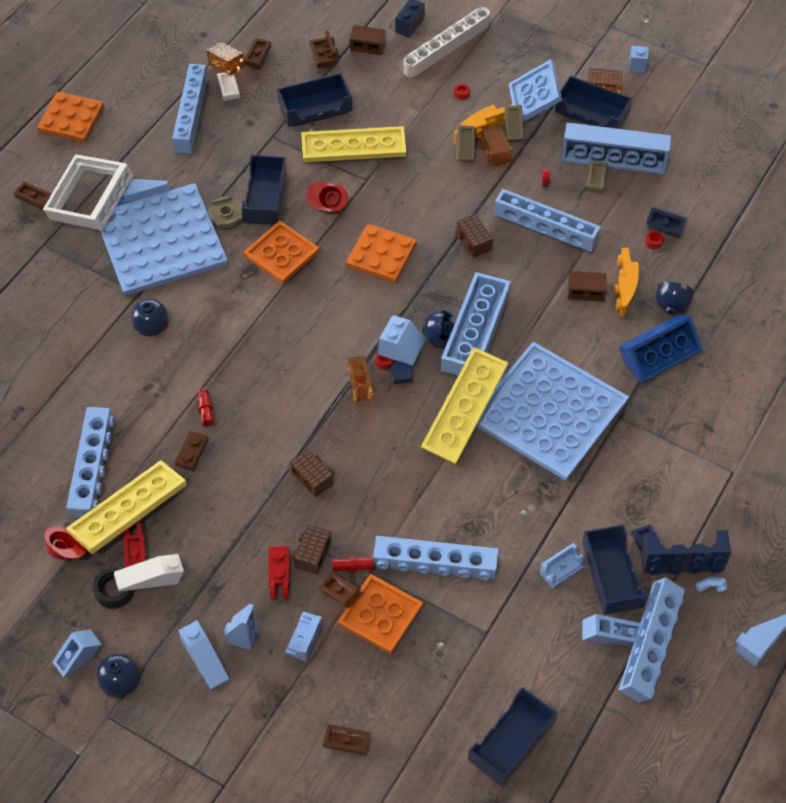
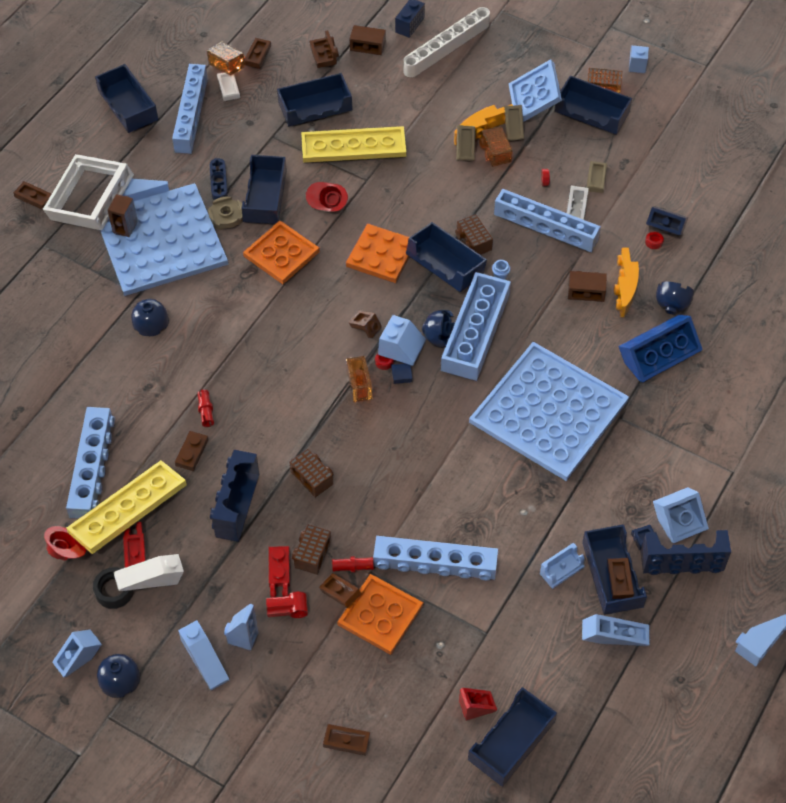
orange plate [37,92,104,143] -> none
light blue hinge [285,612,322,662] -> none
light yellow plate [421,347,508,465] -> none
red tile [454,84,470,100] -> none
light blue brick [561,123,671,174] -> none
light blue brick [618,577,685,703] -> none
light blue arm [695,576,728,592] -> none
none -> dark blue piece [95,64,158,133]
none -> brick [108,194,138,237]
none -> dark blue beam [210,158,228,200]
none -> dark blue piece [210,450,260,542]
none -> red piece [266,591,308,618]
none -> reddish brown bracket [348,310,382,338]
none -> dark blue piece [406,222,487,292]
none -> red slope [459,688,497,721]
none -> light blue cone [492,260,510,280]
none -> white slope [567,186,589,220]
none -> reddish brown plate [607,558,634,599]
none -> light blue slope [653,487,709,543]

